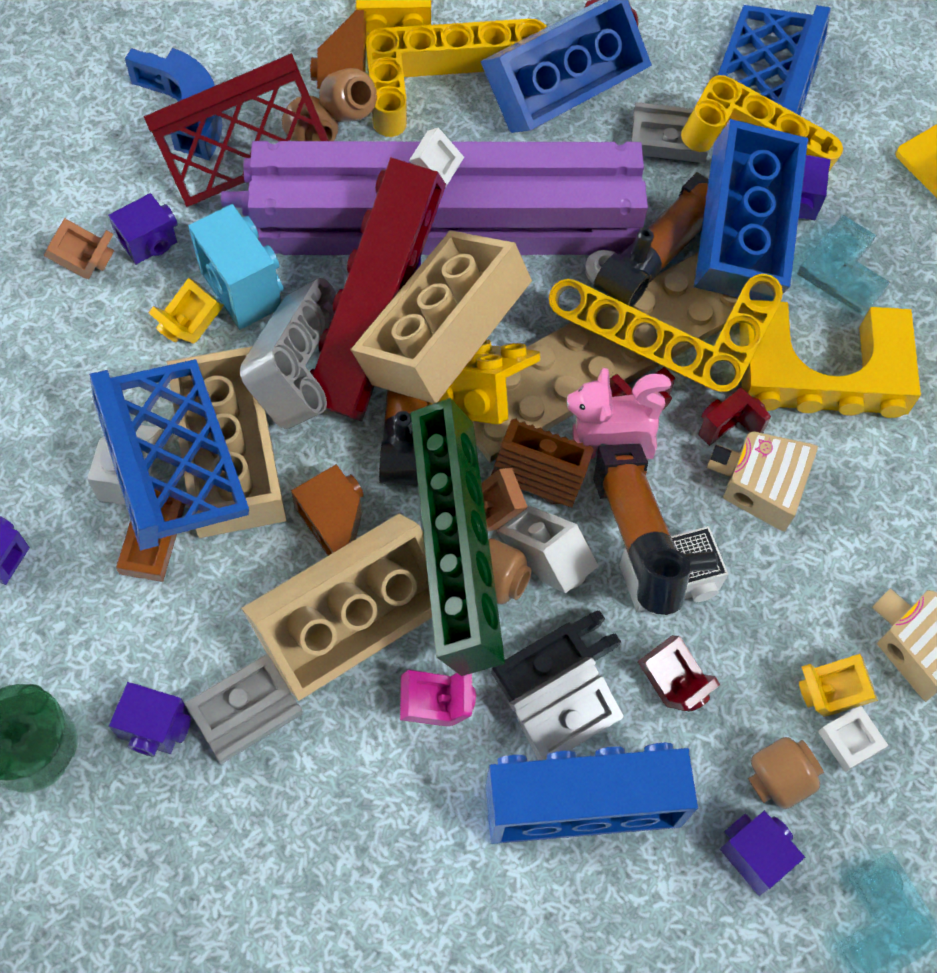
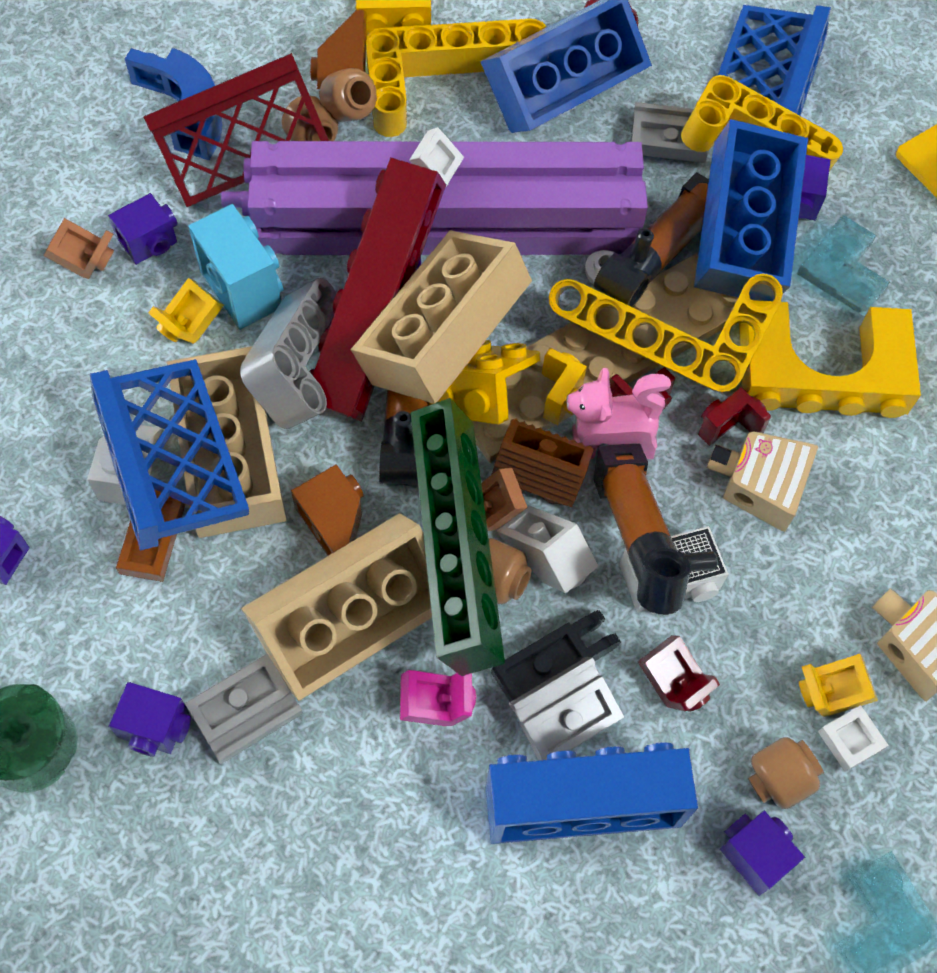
none -> yellow bracket [542,348,587,426]

